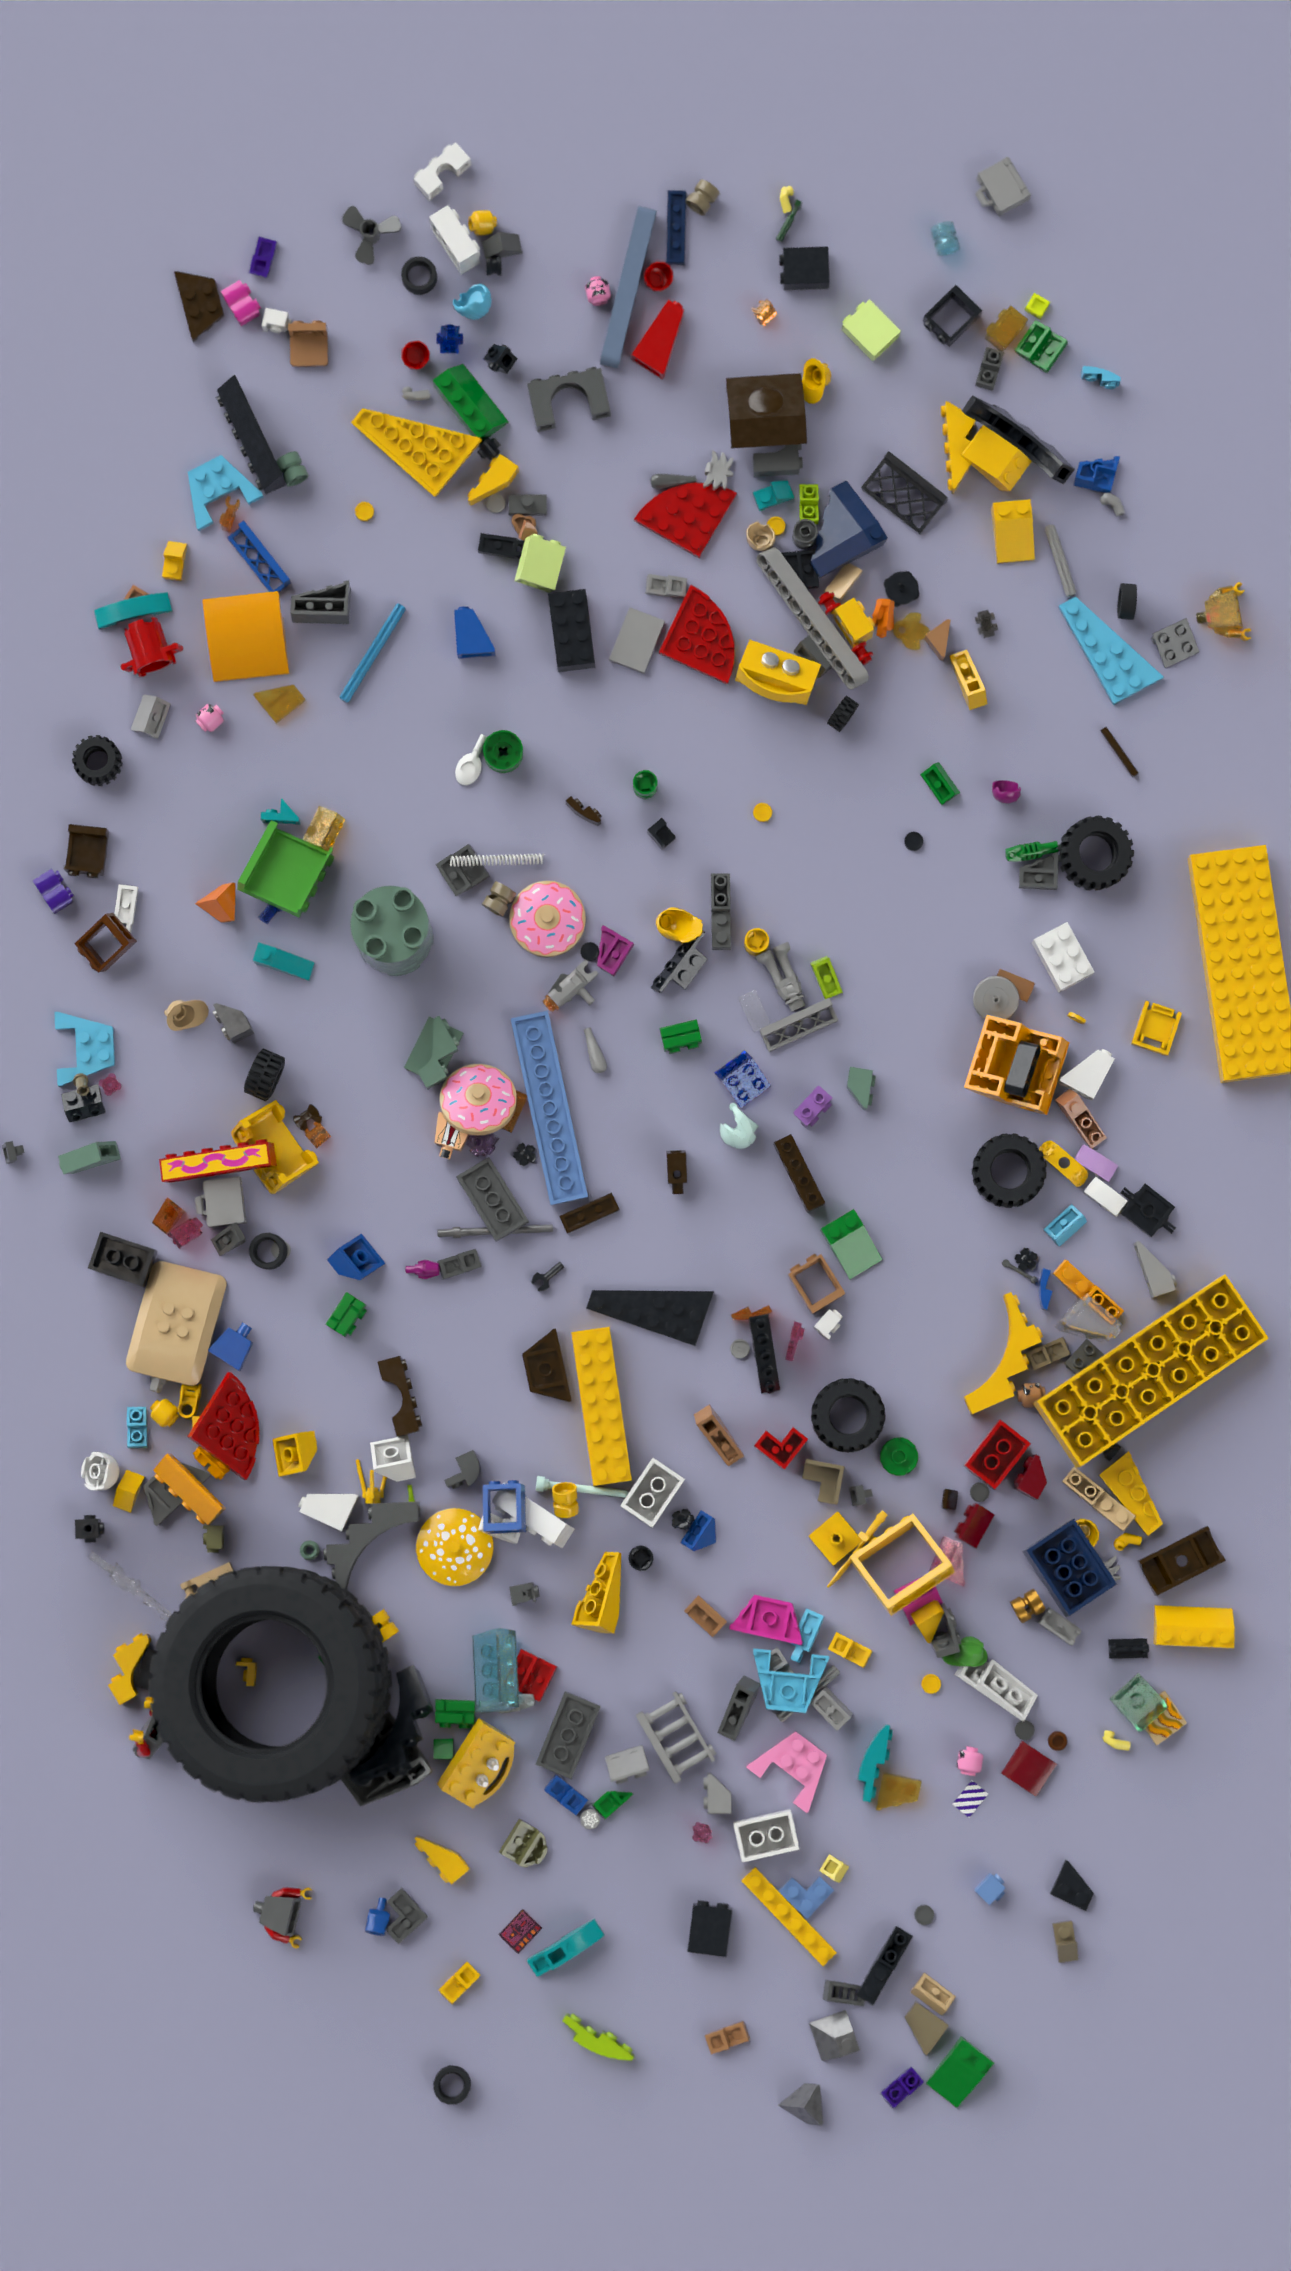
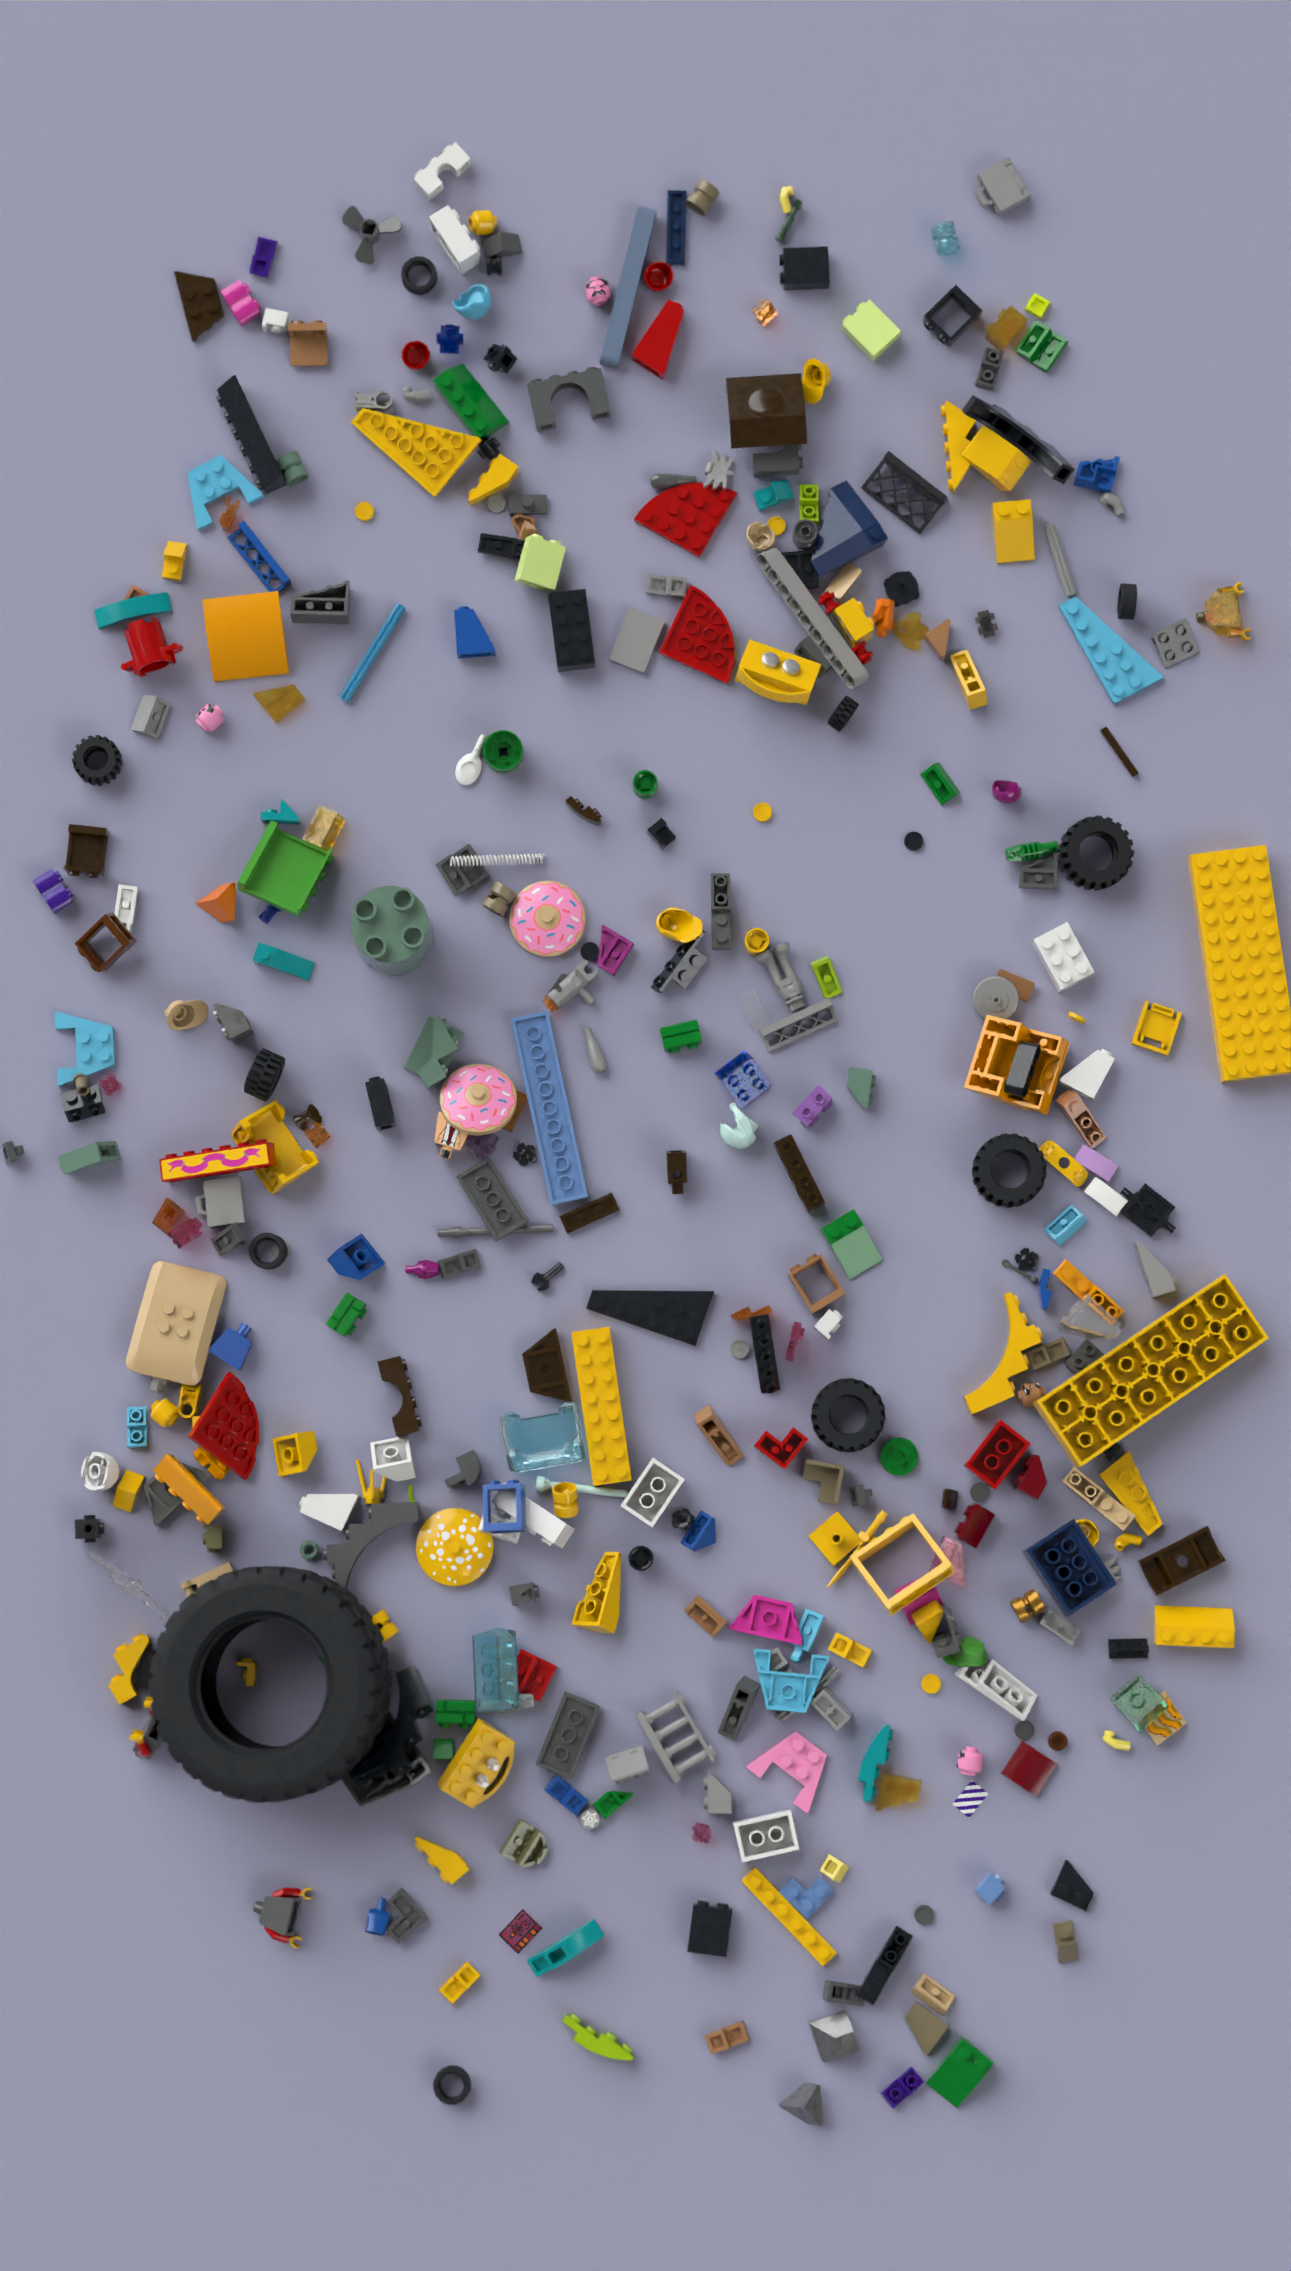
black brick [88,1232,158,1287] -> none
medium azure slope [1081,366,1121,389] -> none
none -> light grey piece [354,390,394,411]
none -> black window [365,1076,397,1131]
none -> clear light blue windscreen [500,1402,585,1472]

